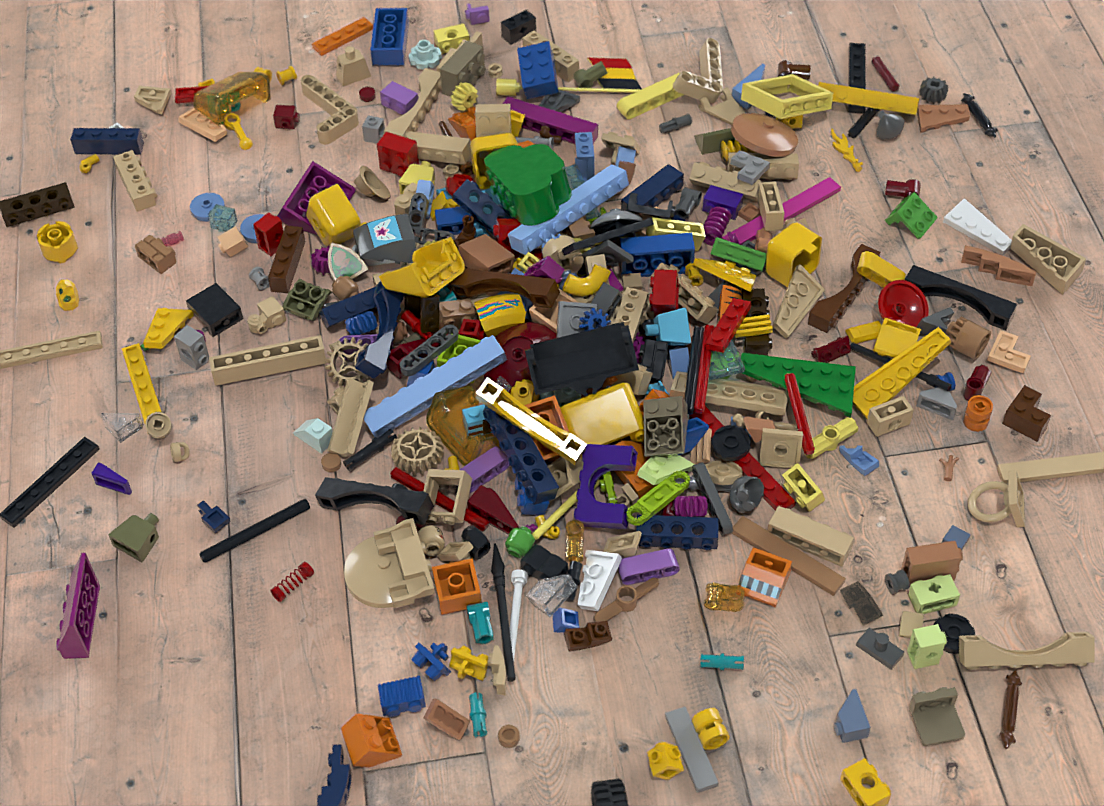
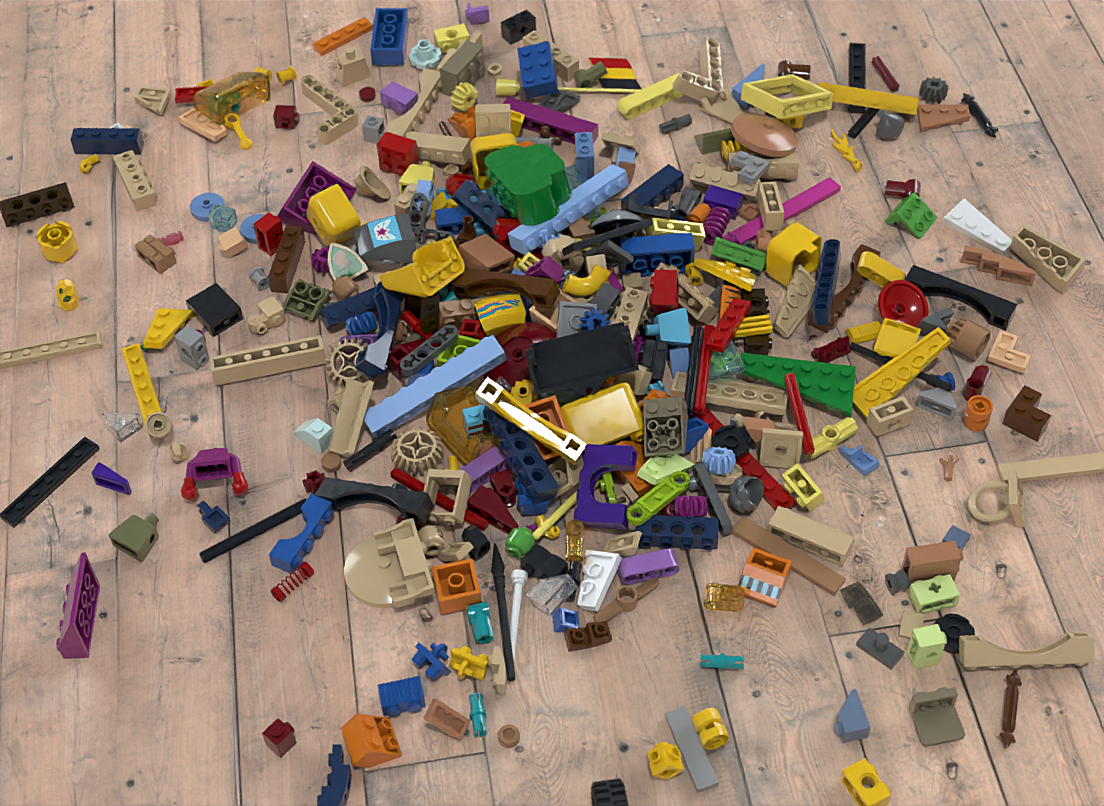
none -> magenta torso [181,447,248,501]
none -> dark red brick [262,718,297,758]
none -> blue arch [269,494,334,573]
none -> dark red gear [302,470,325,495]
none -> dark red piece [489,469,517,508]
none -> orange brick [687,203,711,224]
none -> light blue gear [701,447,736,475]
none -> dark blue beam [812,239,841,325]

